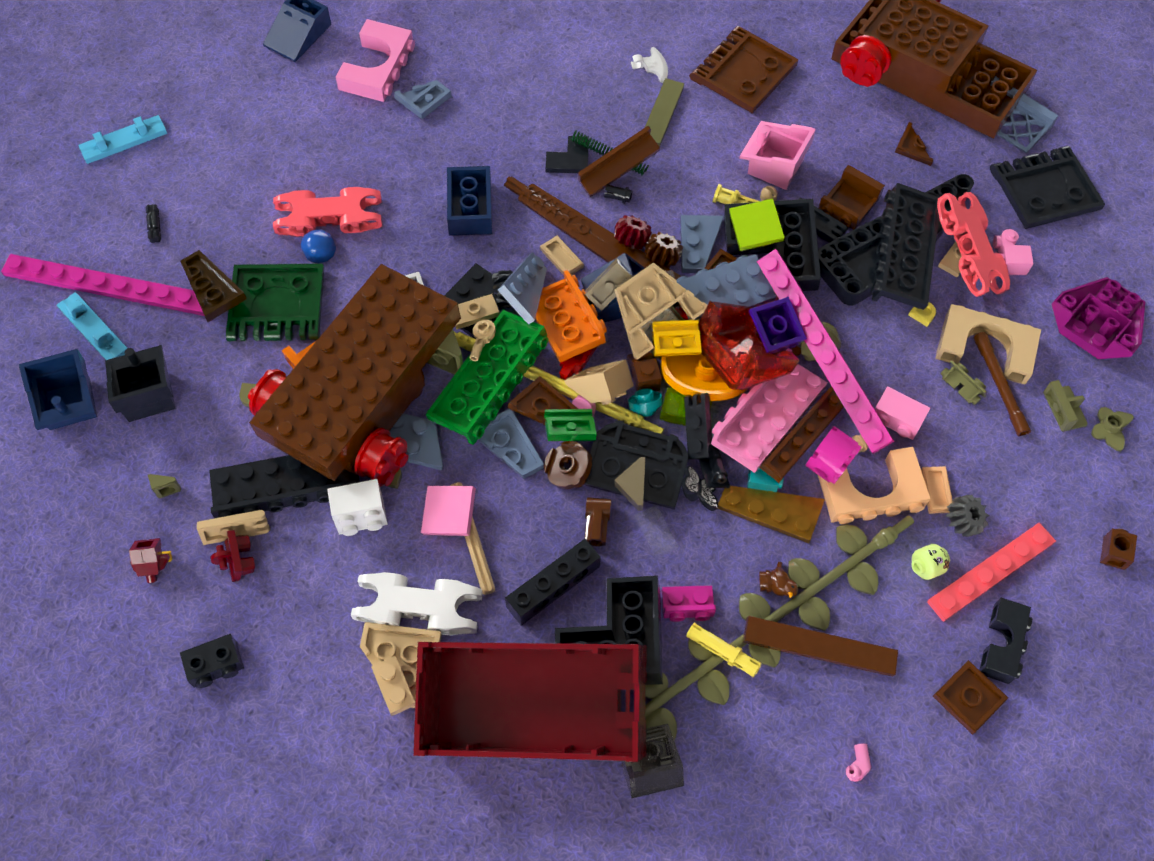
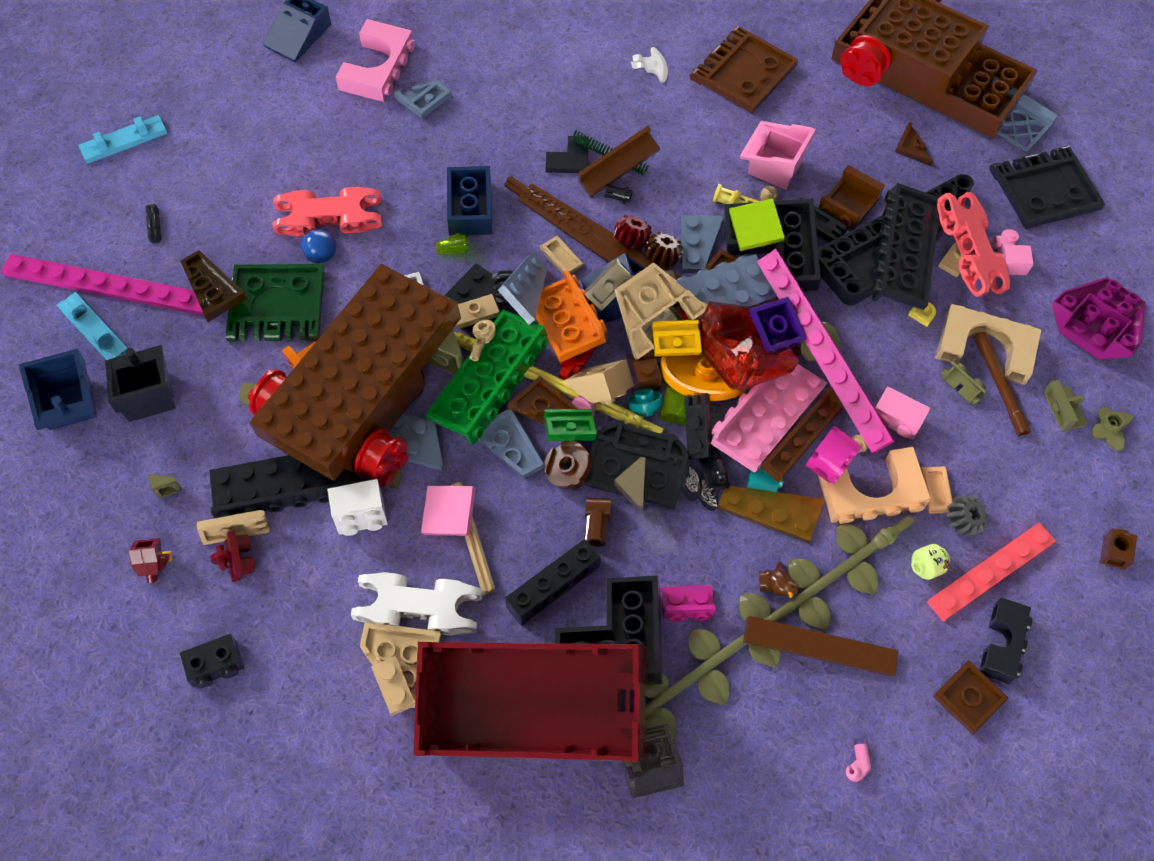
olive tile [645,78,685,147] -> none
light yellow pin [686,623,762,678] -> none
none -> clear neon green cone [435,233,469,255]

